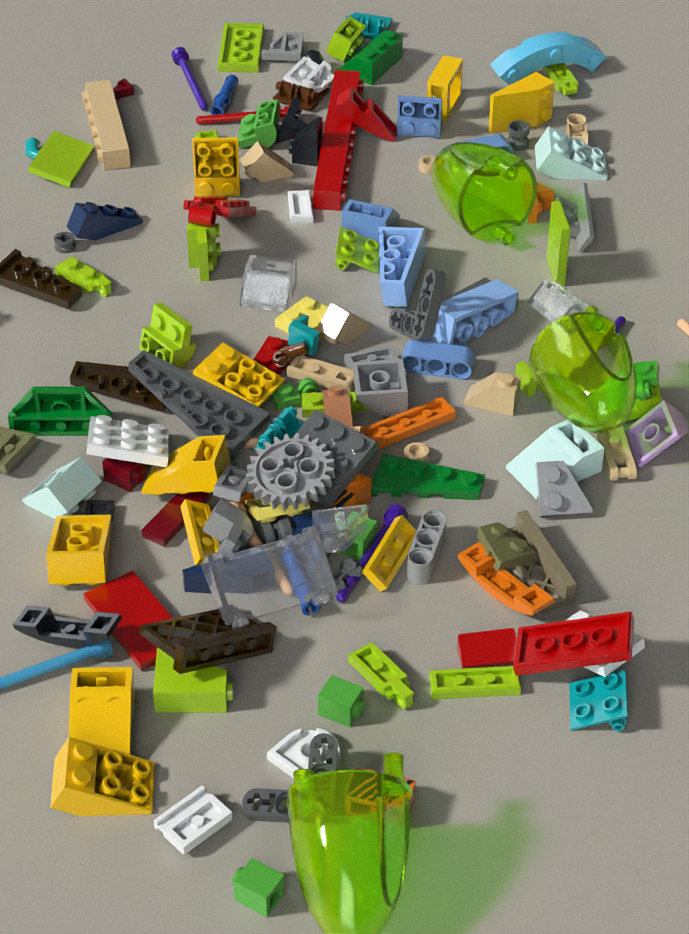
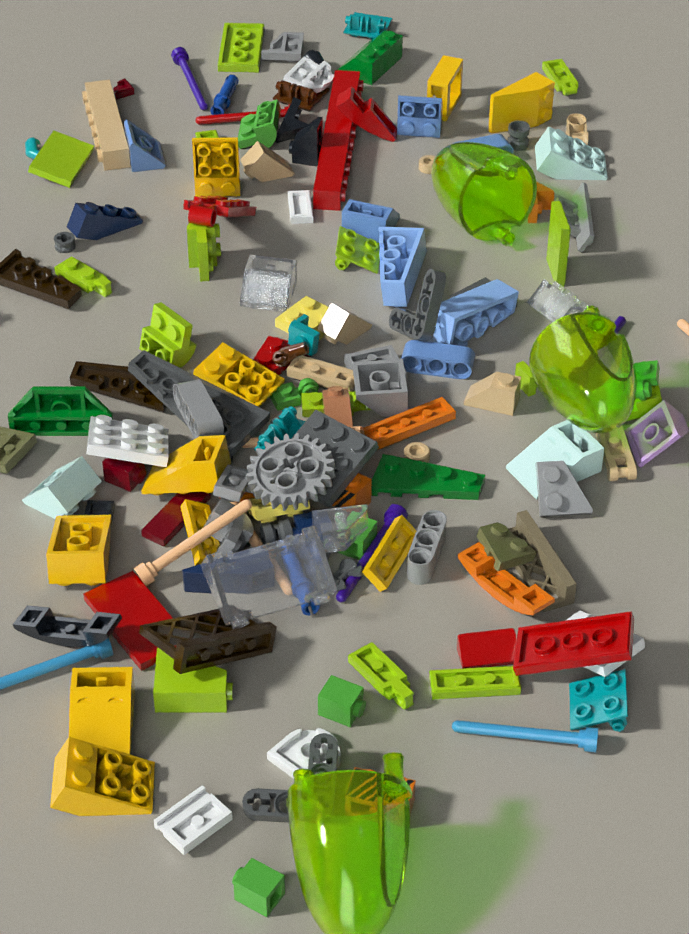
lime brick [326,16,366,62] -> none
medium azure brick [490,32,607,85] -> none
none -> medium blue slope [124,119,166,172]
none -> light nougat piece [134,499,252,587]
none -> light grey beam [173,379,224,439]
none -> dark azure piece [452,720,598,753]

